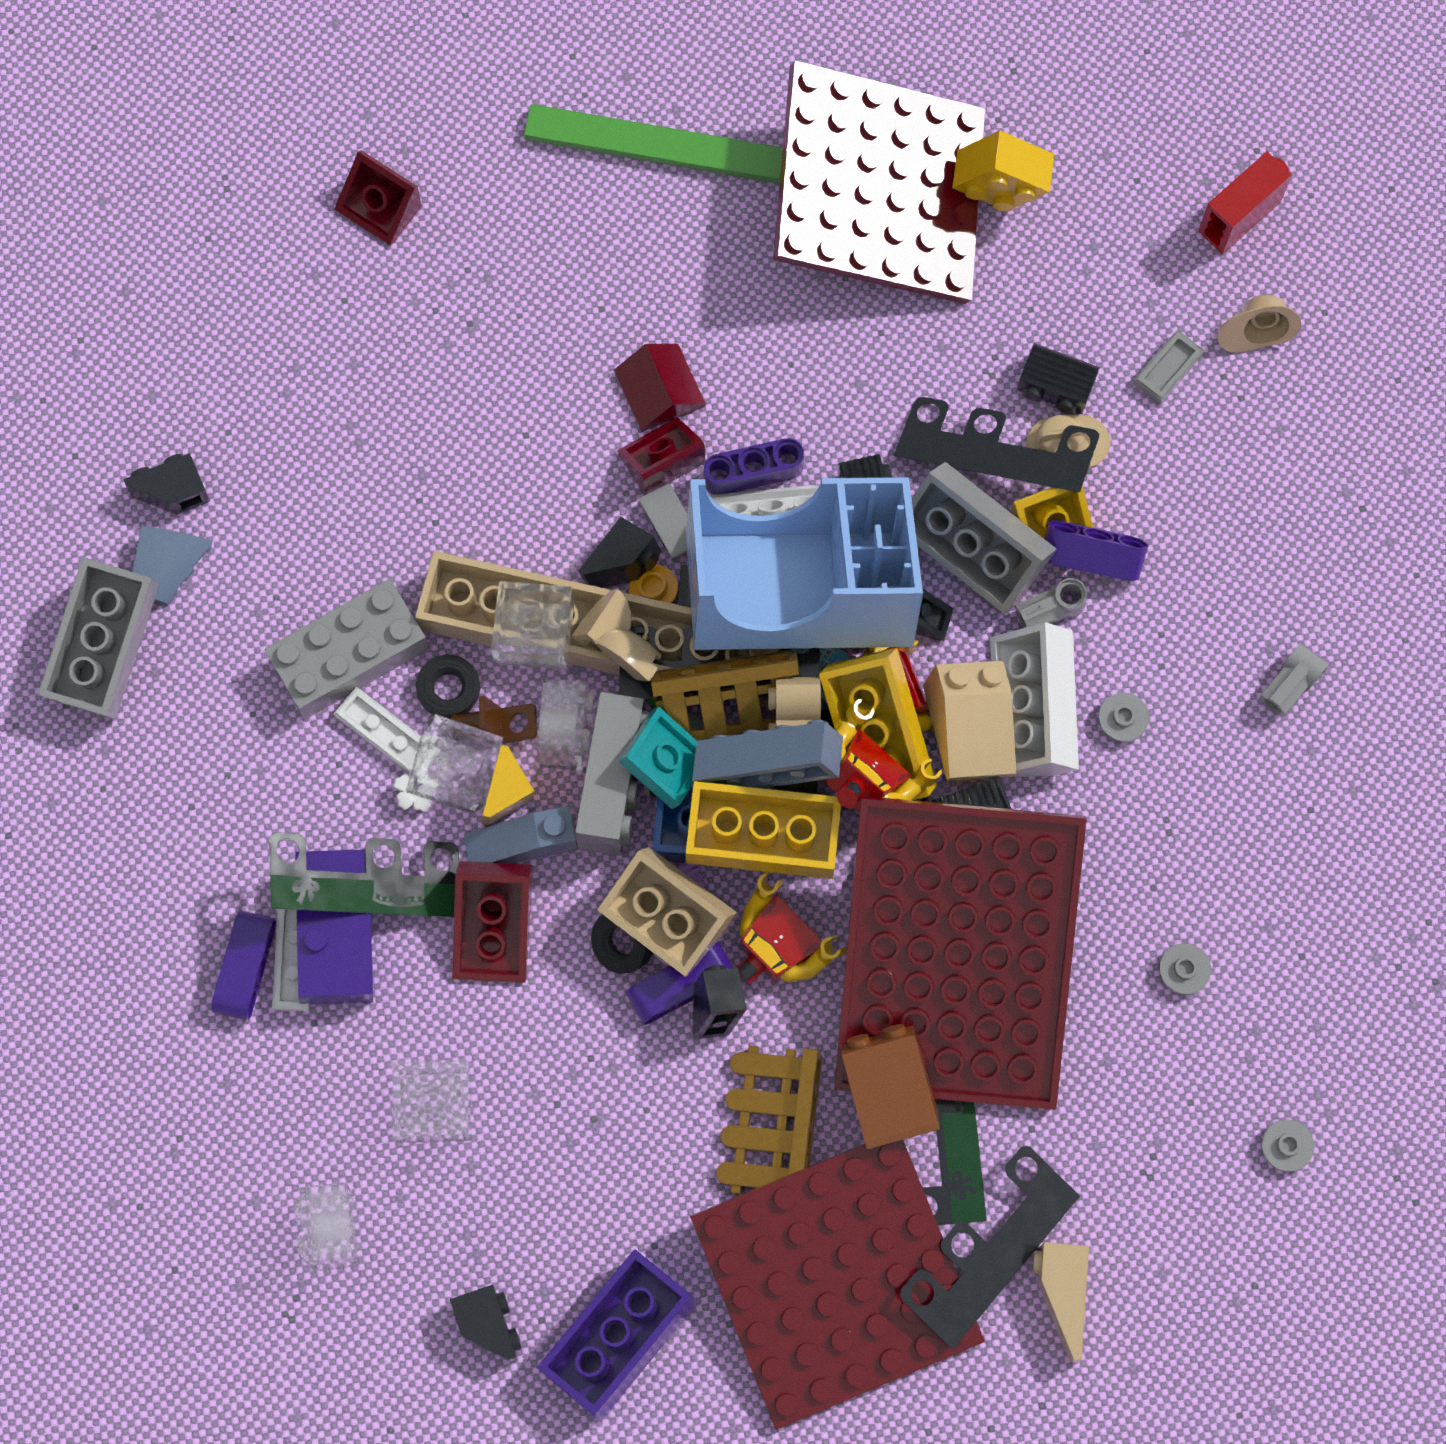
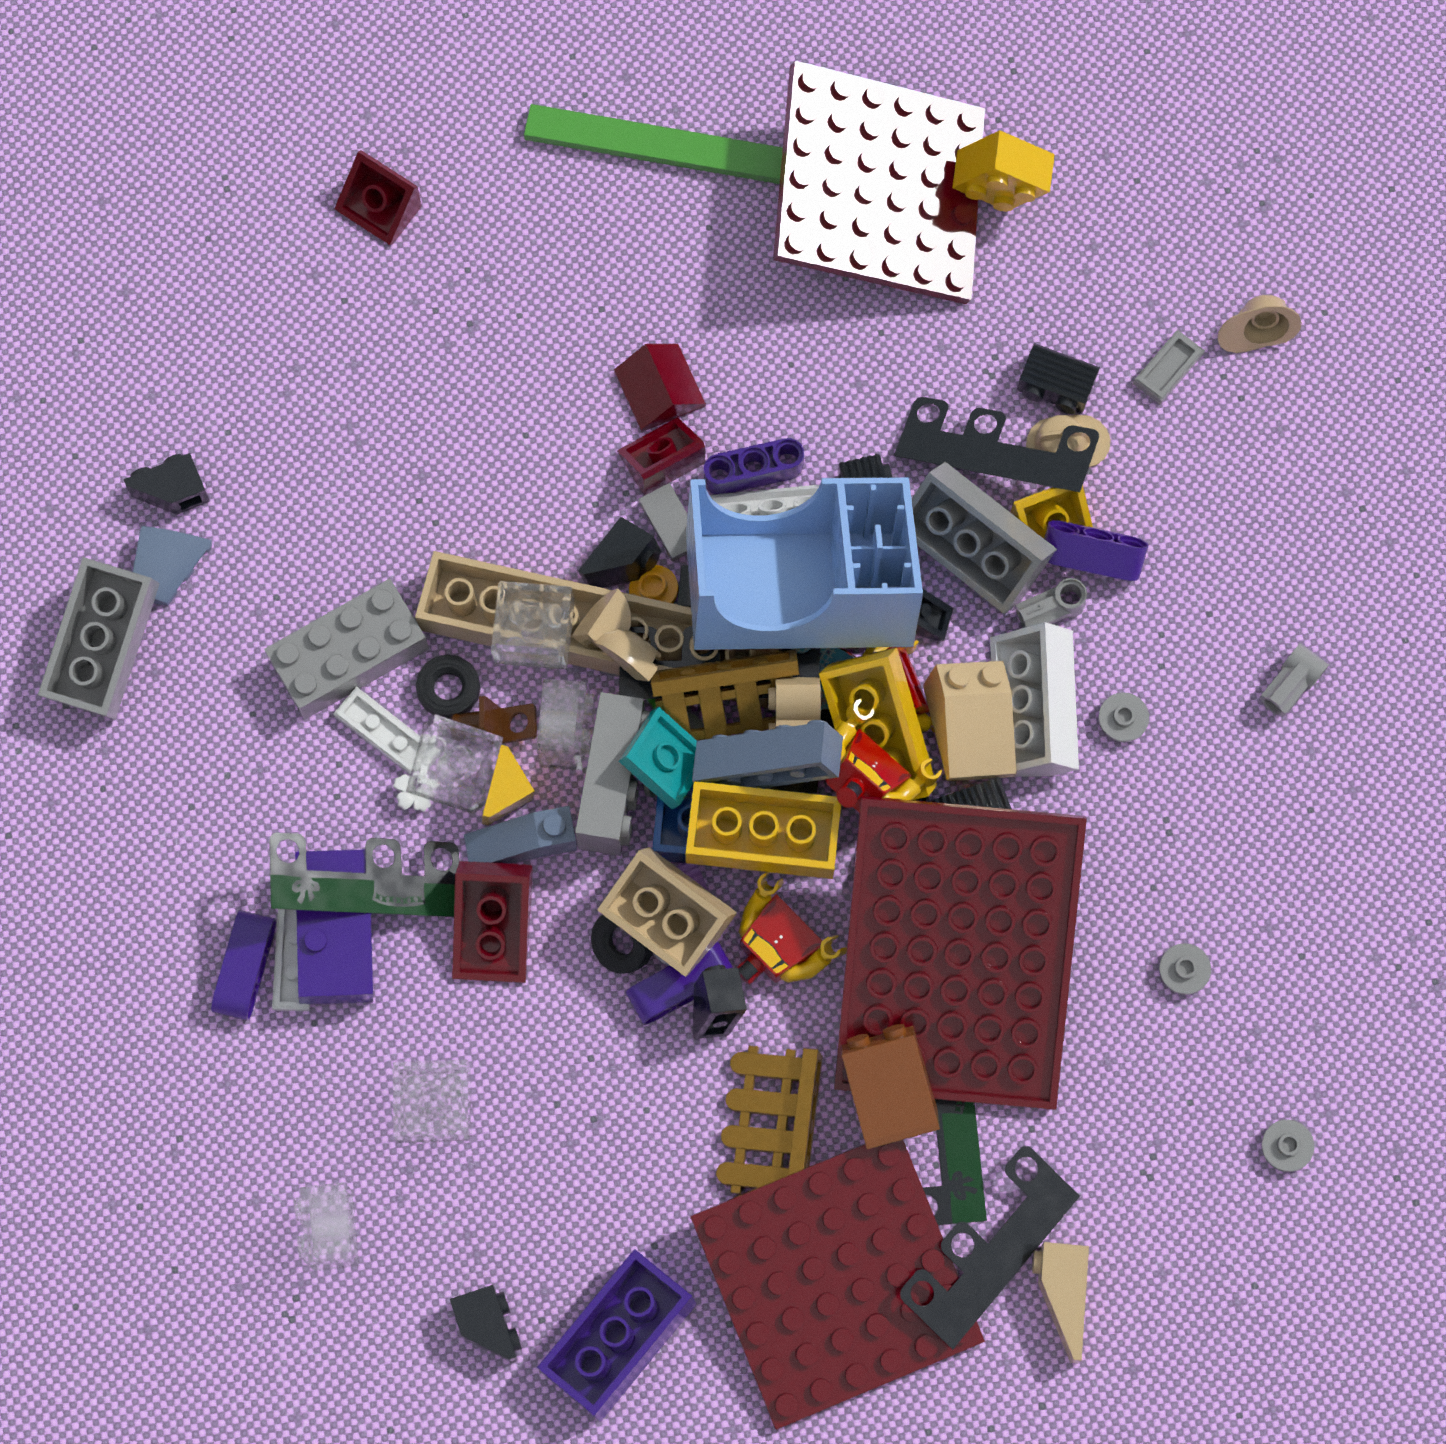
red brick [1198,151,1292,255] -> none

